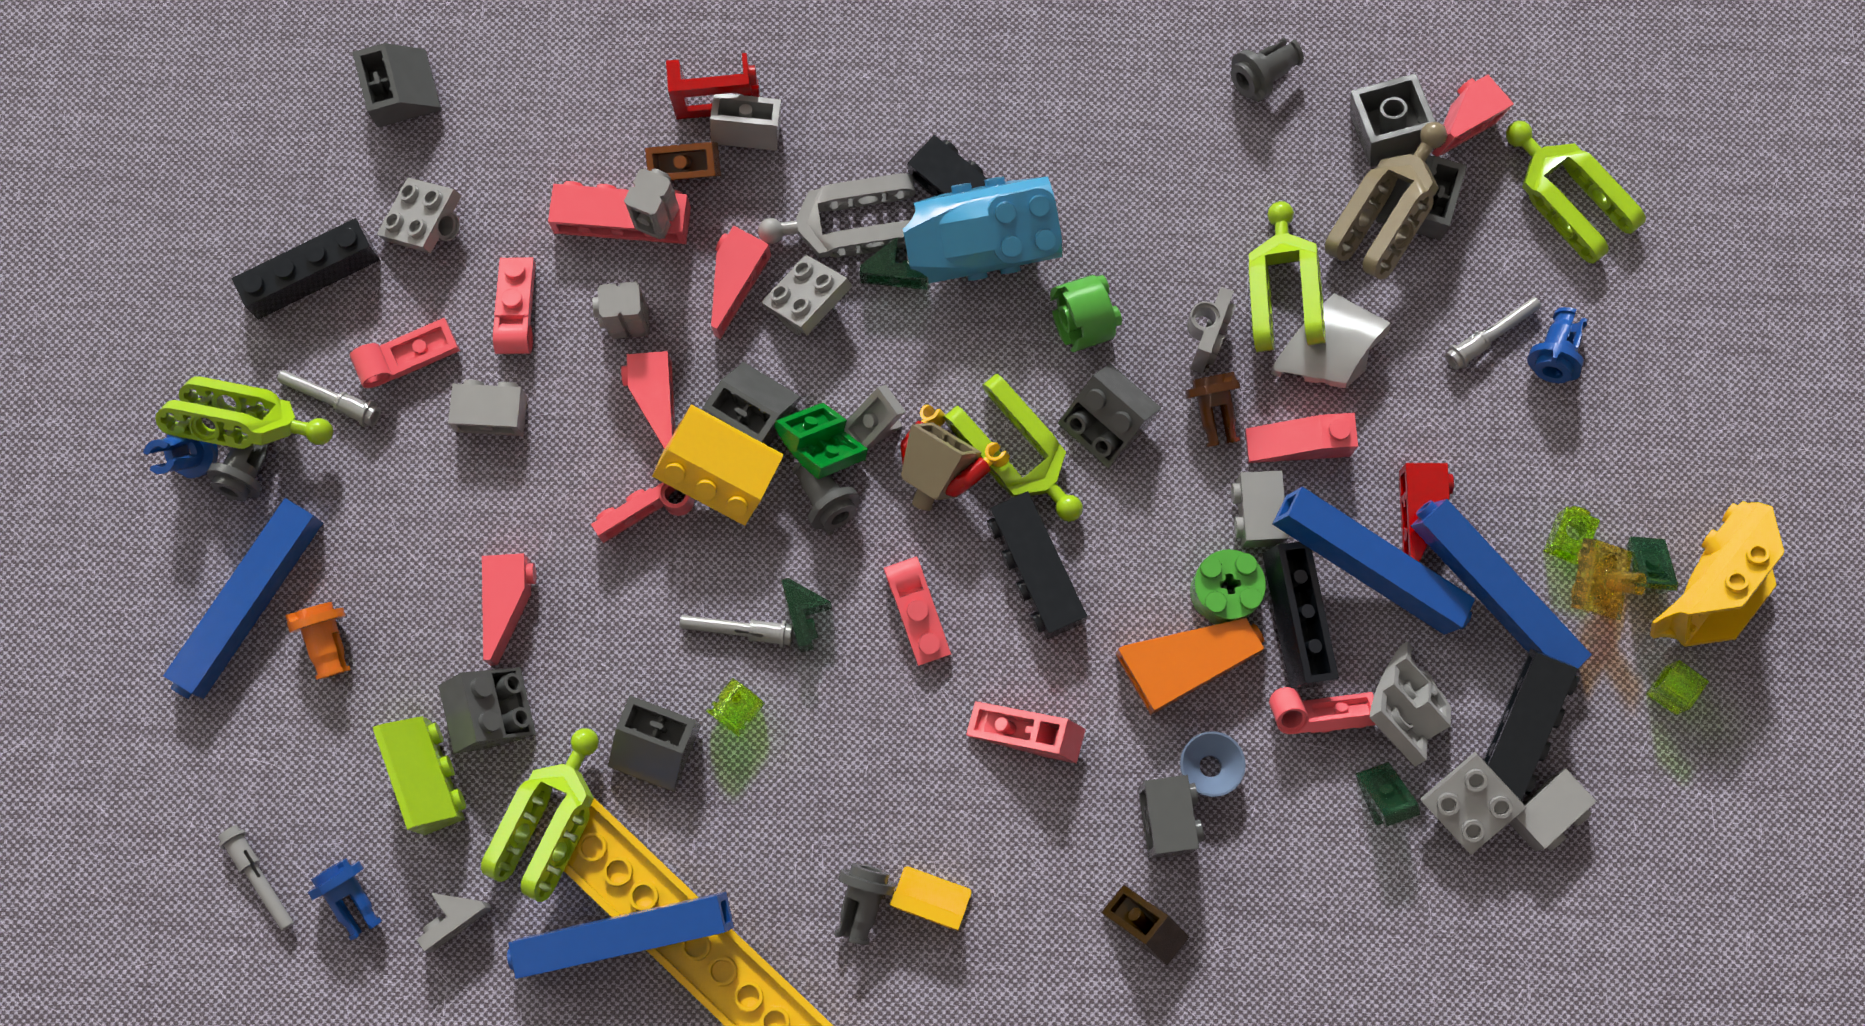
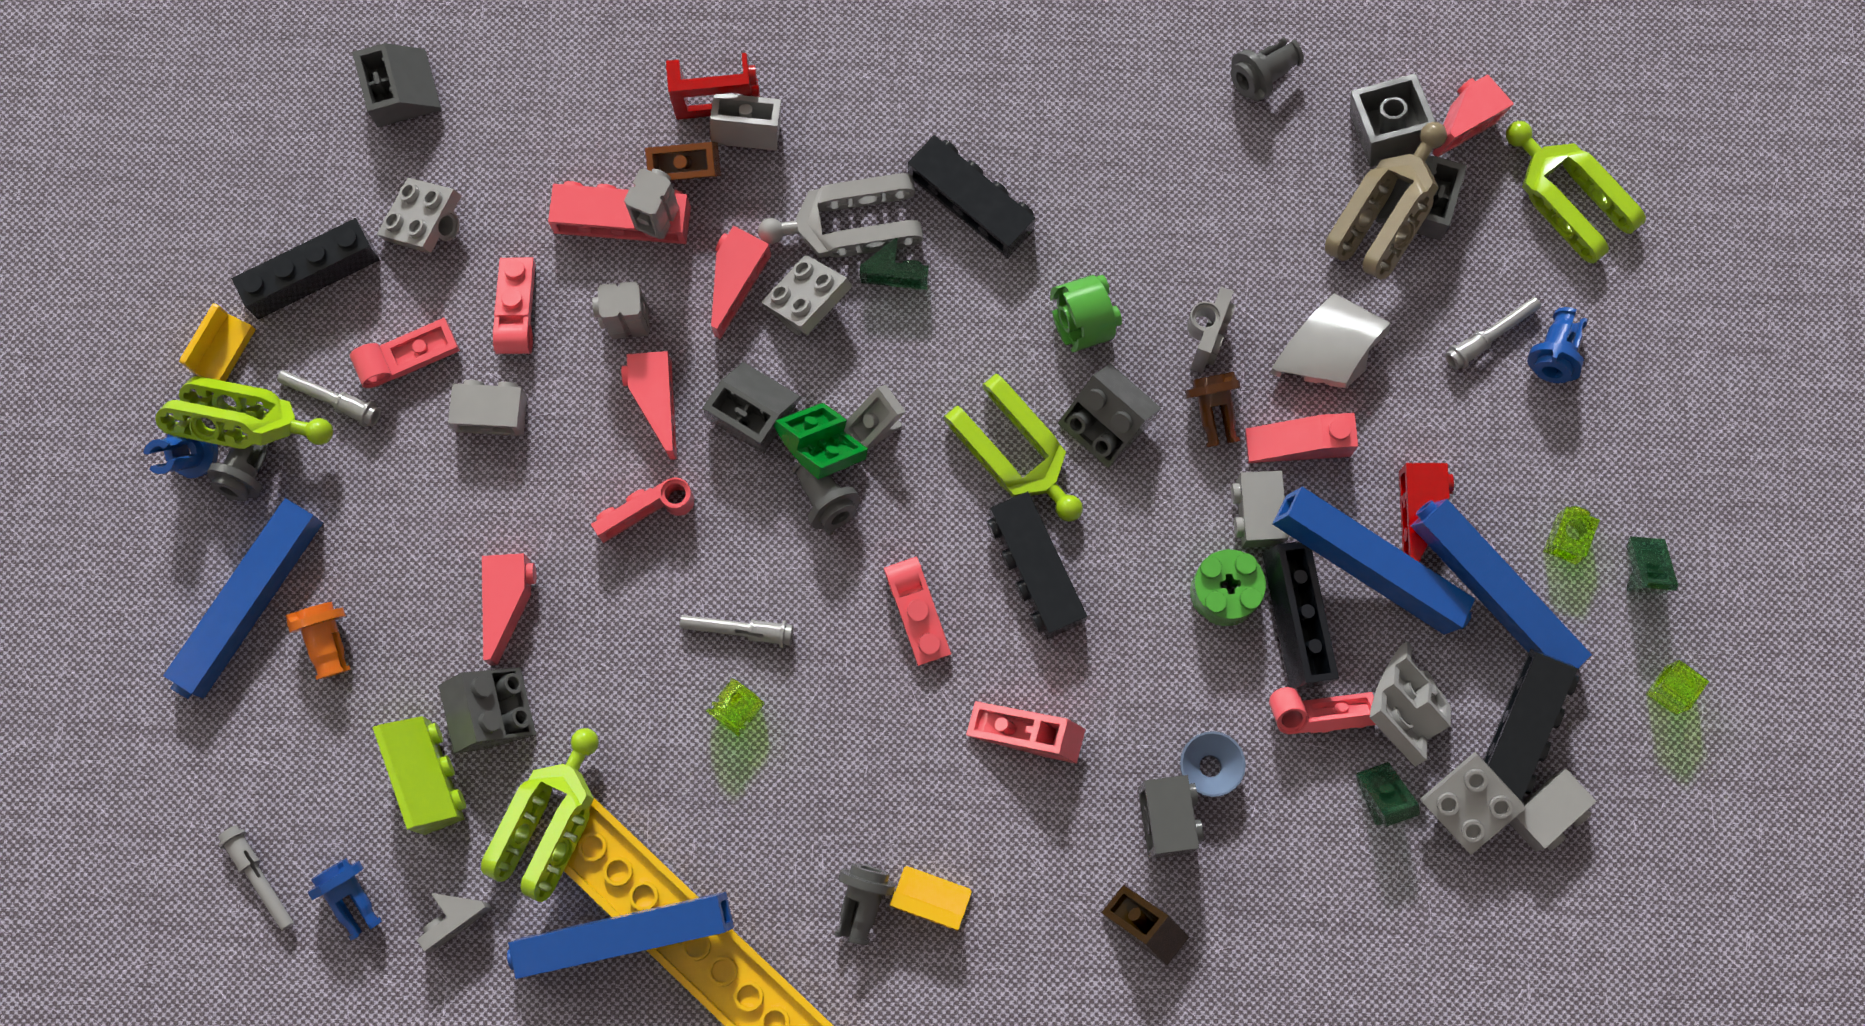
dark grey slope [608,695,701,792] -> none
yellow slope [652,404,783,526] -> none
clear green slope [781,578,832,653] -> none
dark tan torso [900,405,1010,511] -> none
dark azure slope [903,176,1062,284] -> none
orange slope [1115,618,1265,715] -> none
lime piece [1249,201,1326,352] -> none
clear yellow plate [1571,538,1647,621] -> none
yellow slope [1650,501,1784,647] -> none
none -> yellow panel [179,303,256,381]

